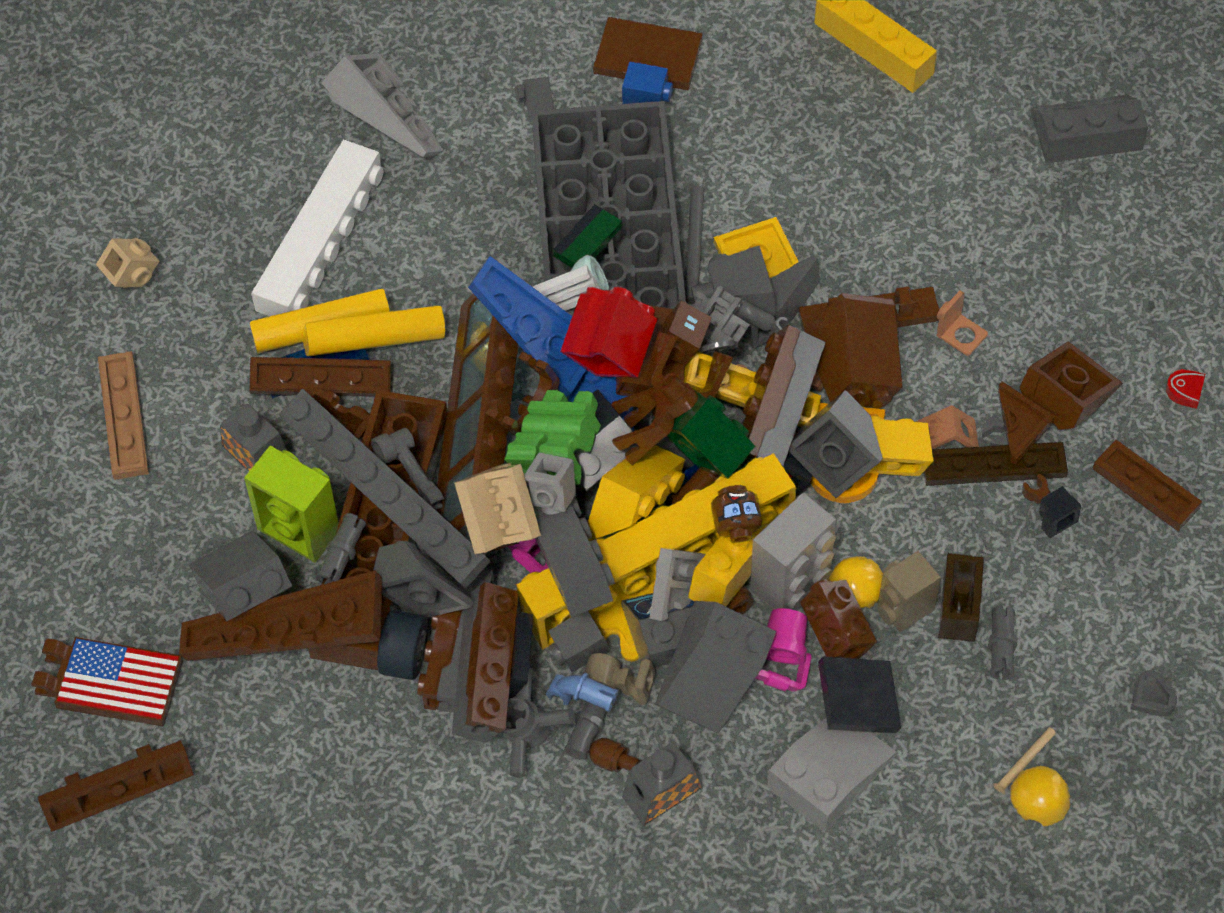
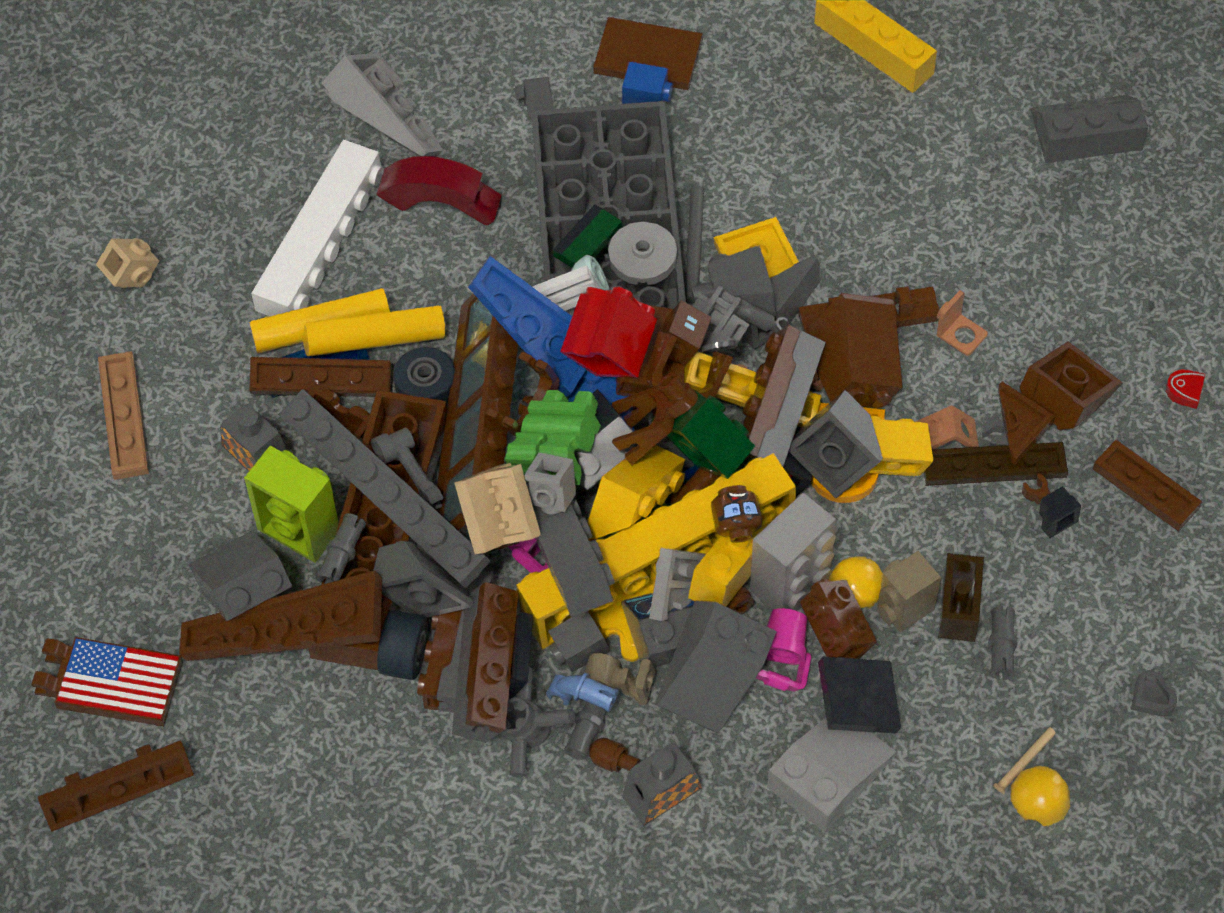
none -> dark red arch [376,156,501,225]
none -> black wheel [393,347,455,408]
none -> light grey plate [608,222,677,285]

